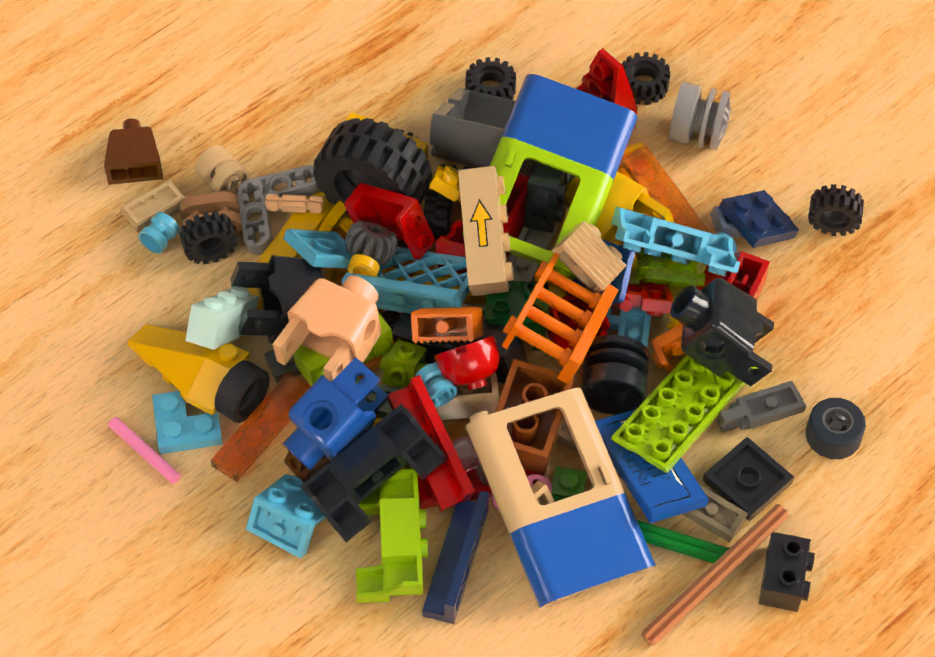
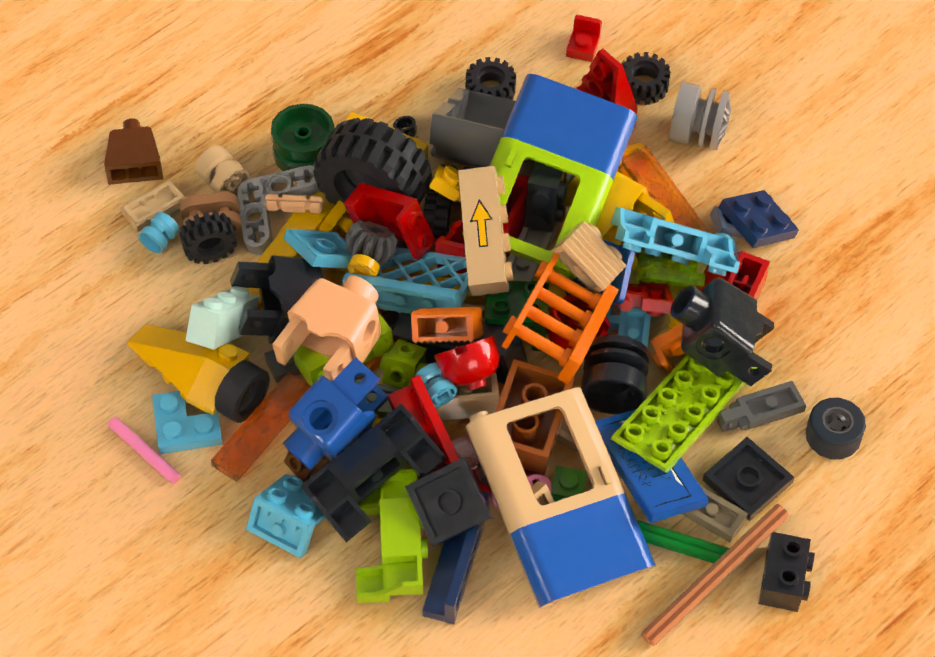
black tyre [808,184,864,236] -> none
none -> dark green wheel [270,104,335,171]
none -> black hinge [393,116,417,137]
none -> black plate [405,458,493,546]
none -> red bracket [566,15,602,62]

